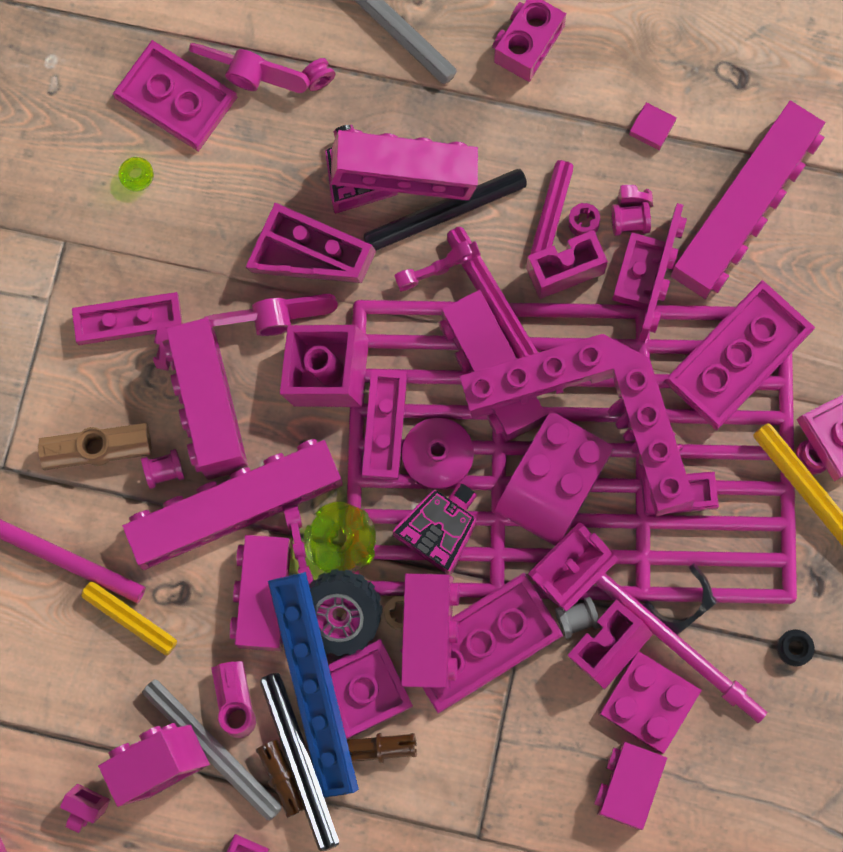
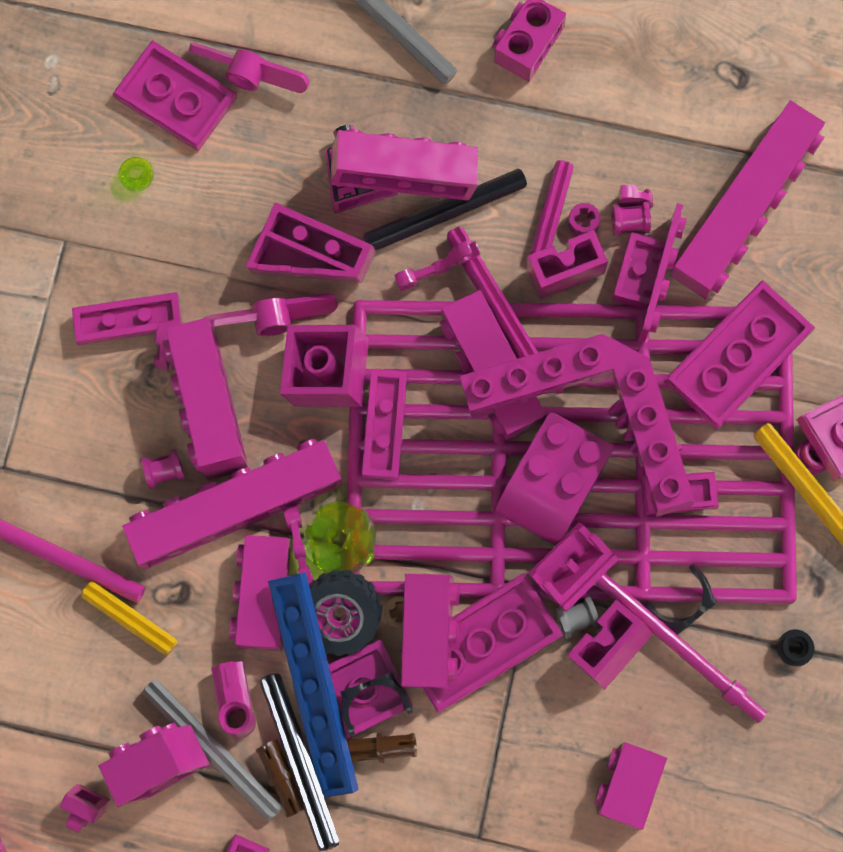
medium nougat piece [38,423,152,470] -> none
dark pink bush [302,58,336,92] -> none
torso [393,483,477,575] -> none
dark pink dish [402,418,474,489] -> none
dark pink plate [599,651,702,754] -> none
dark pink tile [629,102,677,151] -> none
none -> black cap [340,673,413,736]

